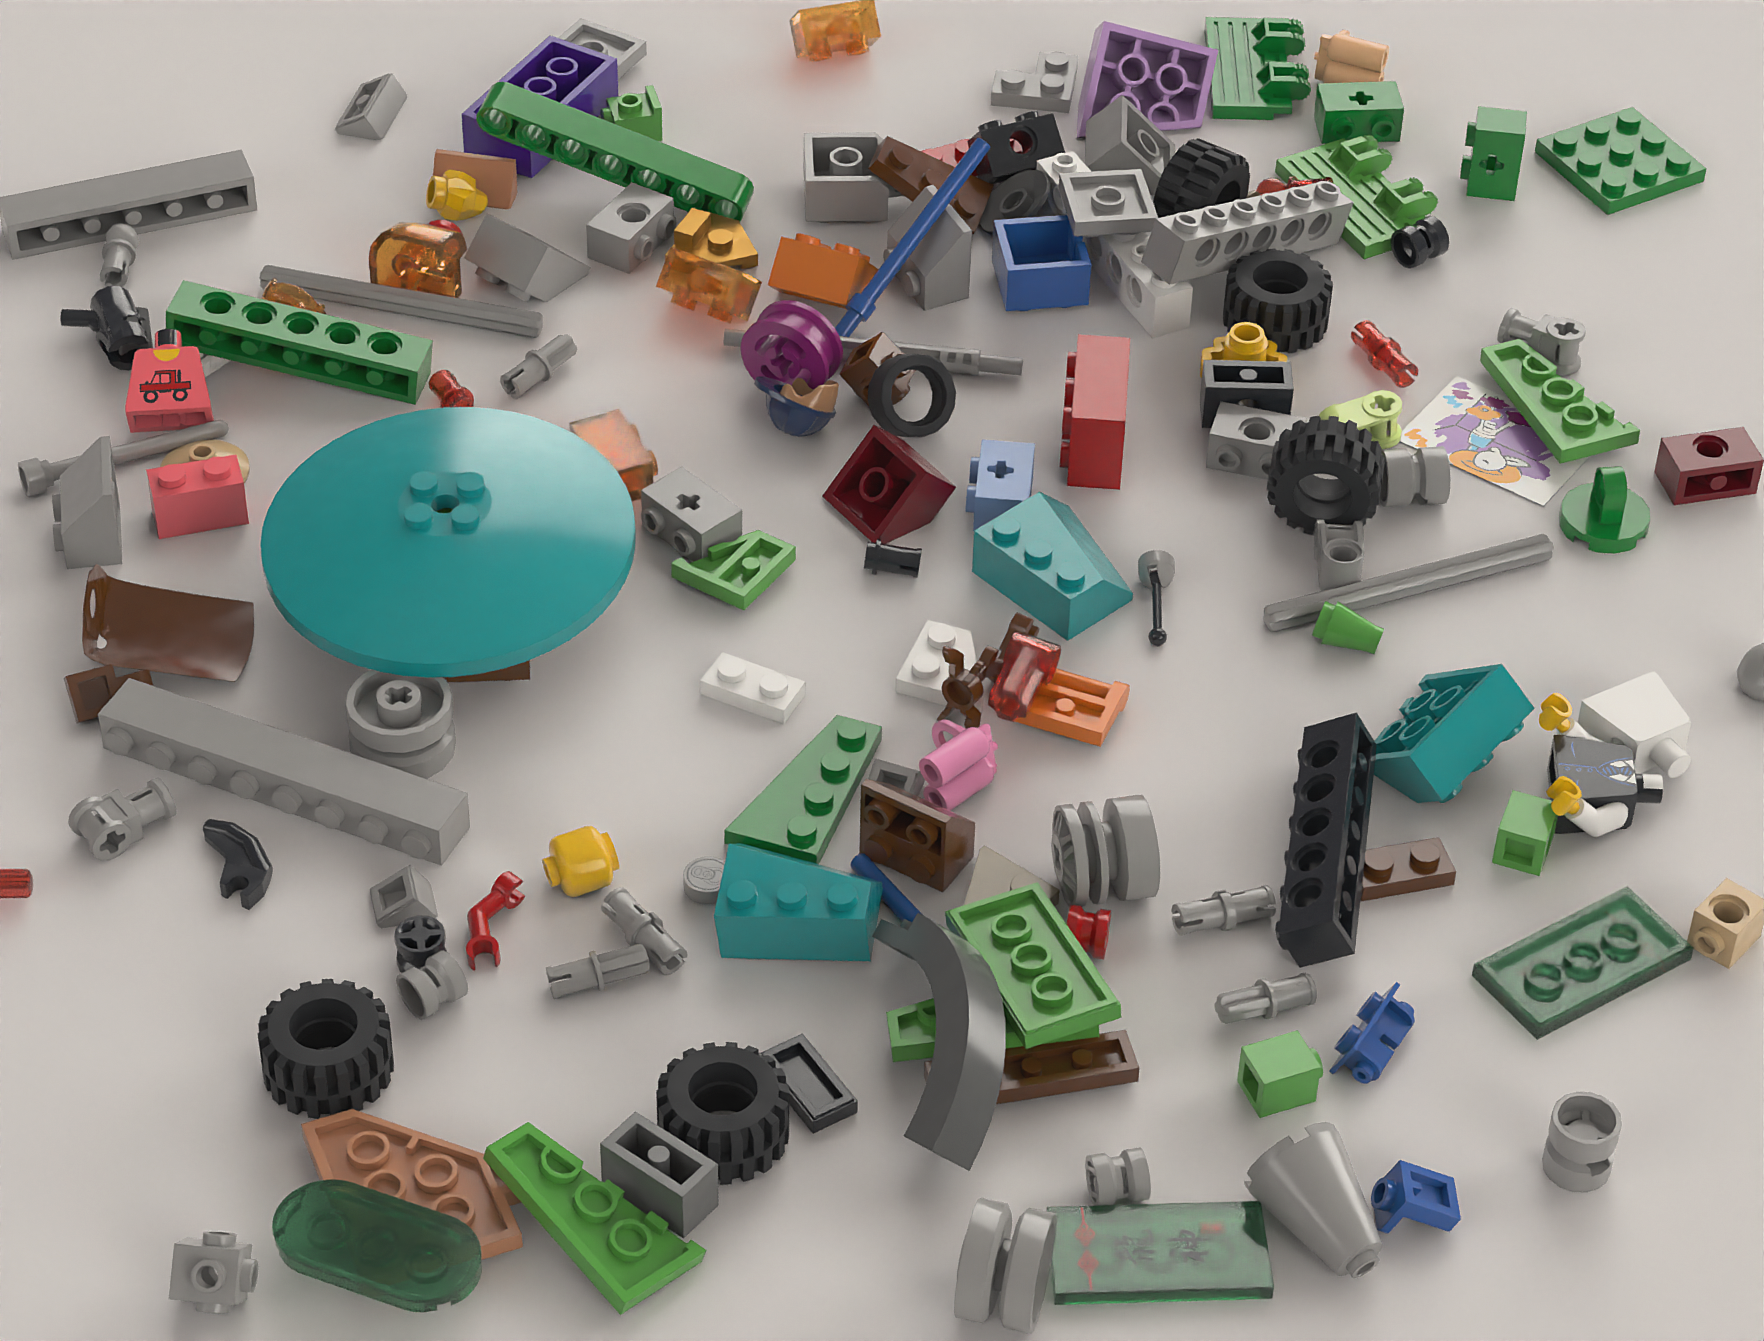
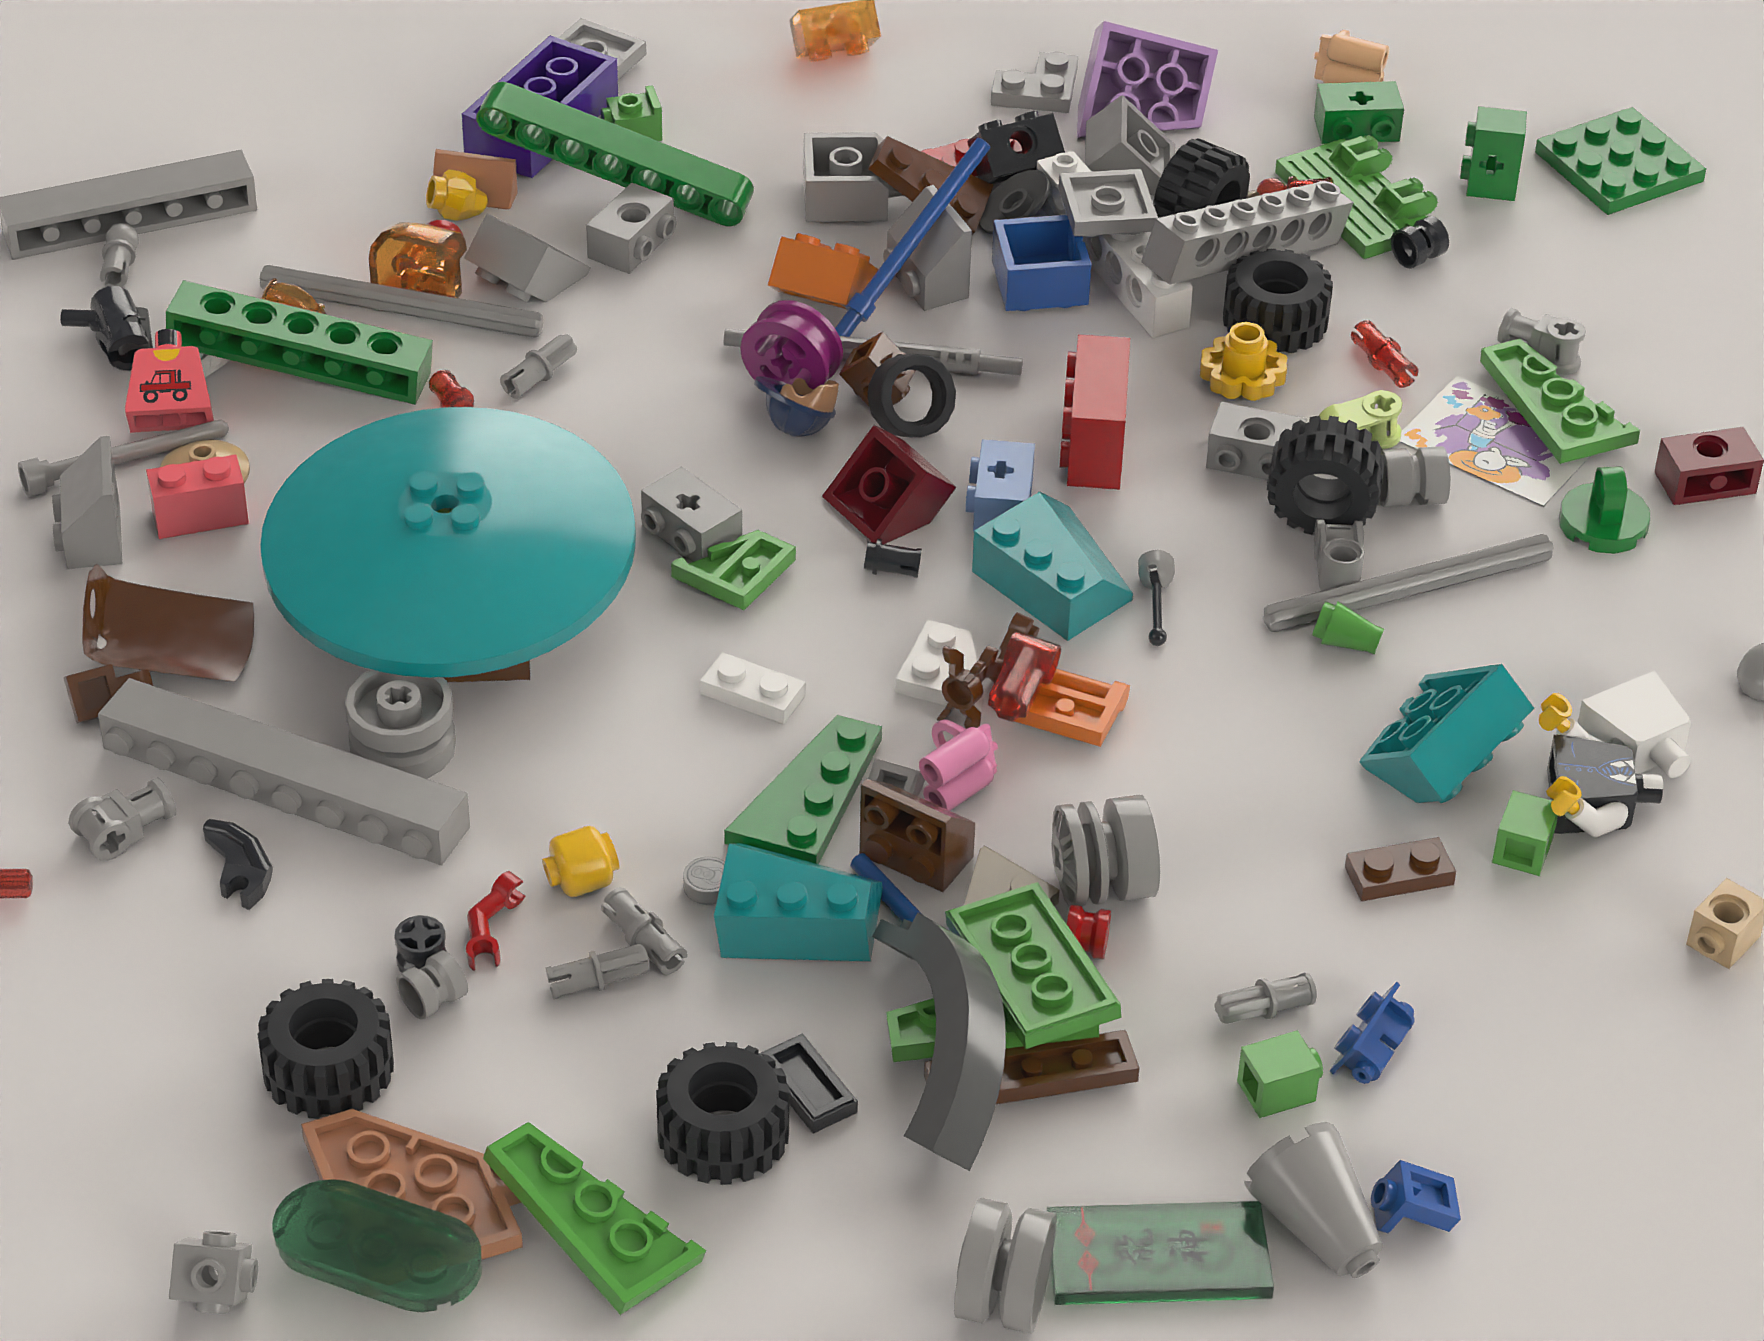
light grey slope [335,73,407,140] -> none
light grey slope [369,865,438,928] -> none
clear orange brick [569,409,658,501] -> none
dark grey brick [600,1111,718,1239] -> none
clear orange brick [656,247,762,324] -> none
pearl gold plate [665,208,758,278] -> none
light grey wheel [1085,1147,1151,1208] -> none
light grey pin [1171,885,1276,936] -> none
black brick [1200,360,1294,428] -> none
hinge [1204,17,1311,120] -> none
black brick [1275,712,1377,968] -> none
clear green tile [1472,886,1694,1040] -> none
light grey wheel [1542,1092,1622,1192] -> none

